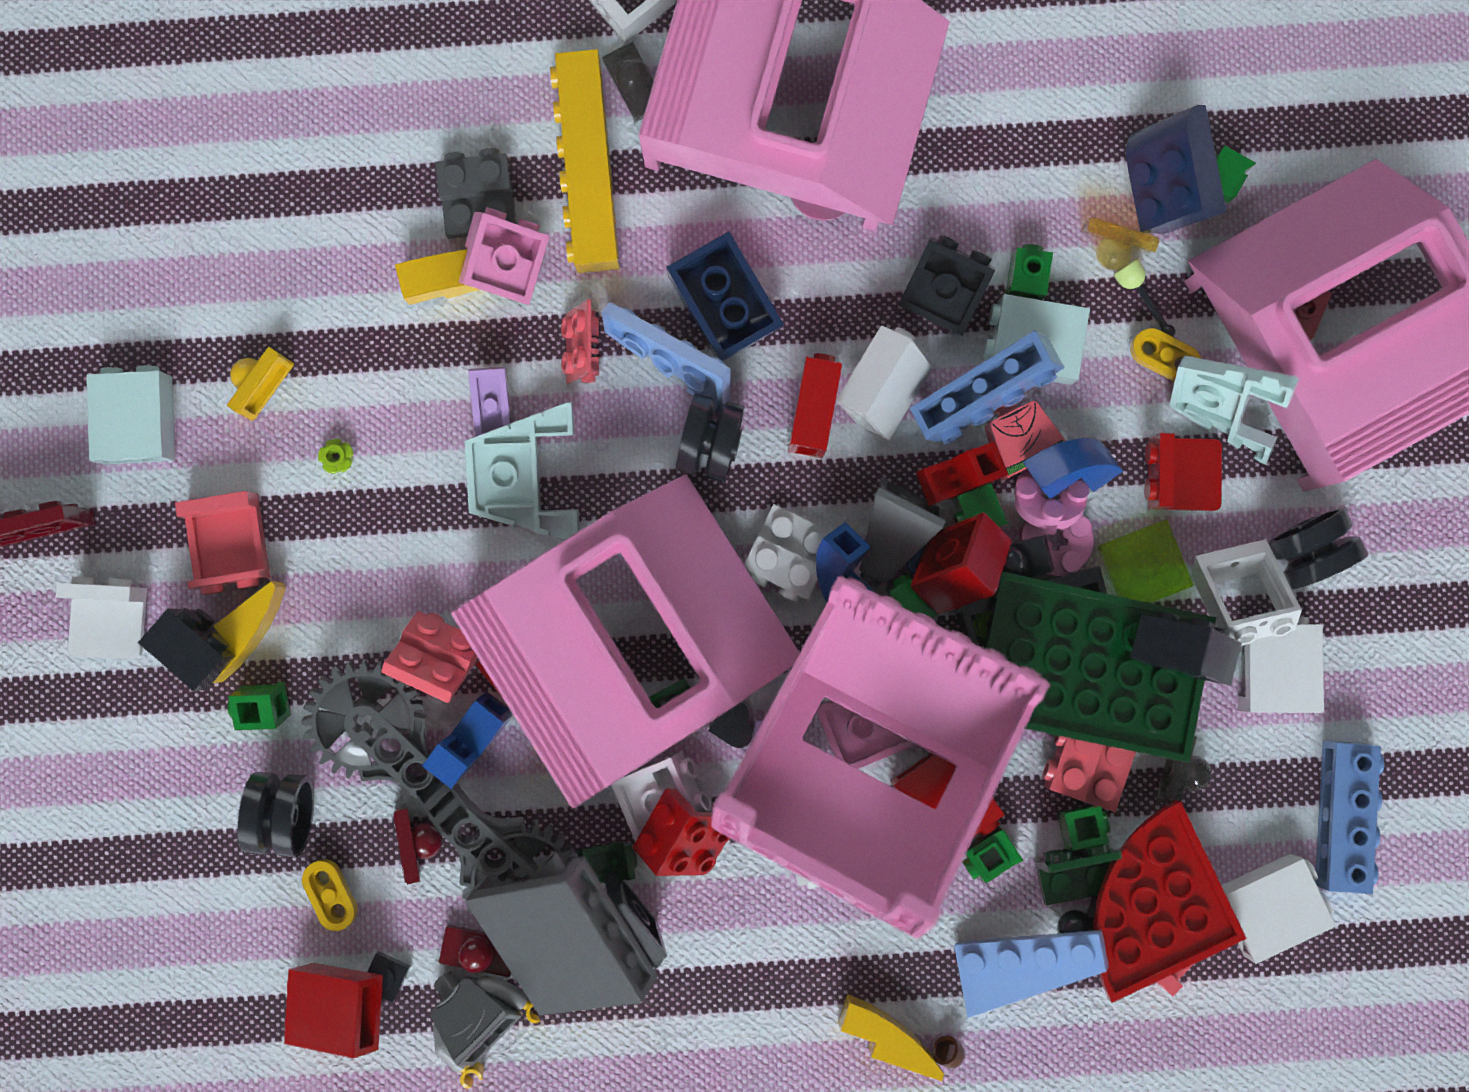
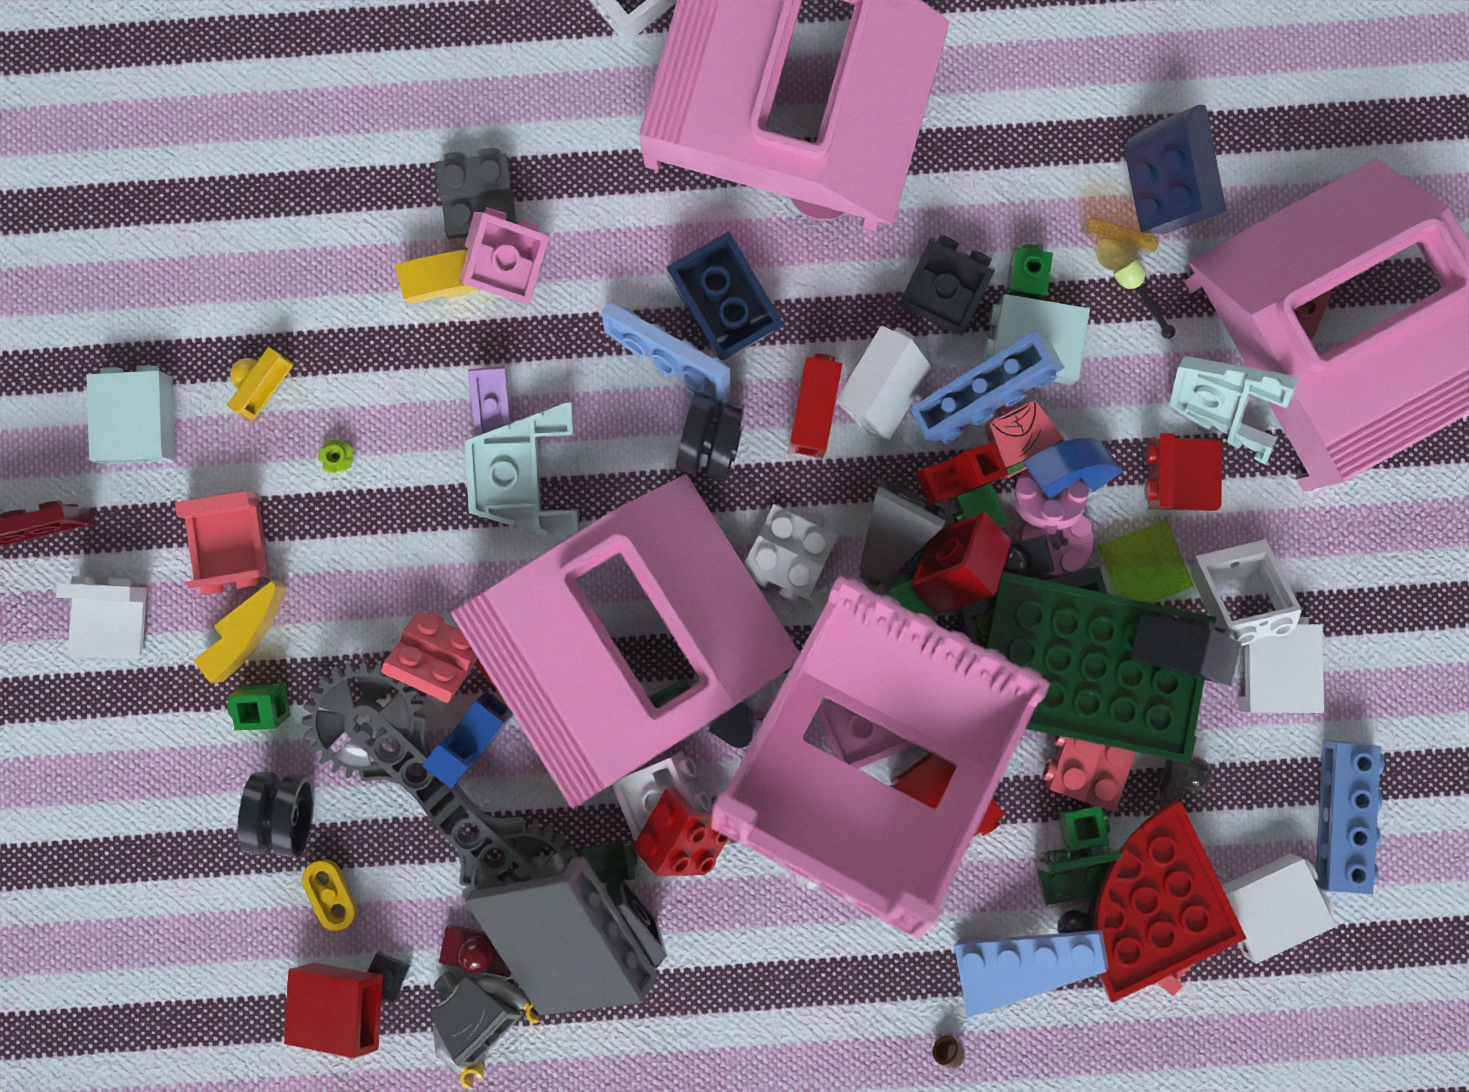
black brick [137,608,235,691] -> none
dark red tile [393,806,443,885] -> none
yellow brick [550,49,620,273] -> none
coral hinge [561,299,599,384] -> none
clear smoke tile [601,41,654,123] -> none
blue brick [816,522,875,603] -> none
yellow slope [838,994,944,1081] -> none
green window [961,826,1024,884] -> none
yellow plate [1130,328,1201,382] -> none
green window [1216,145,1256,203] -> none
black wheel [1268,507,1369,589] -> none

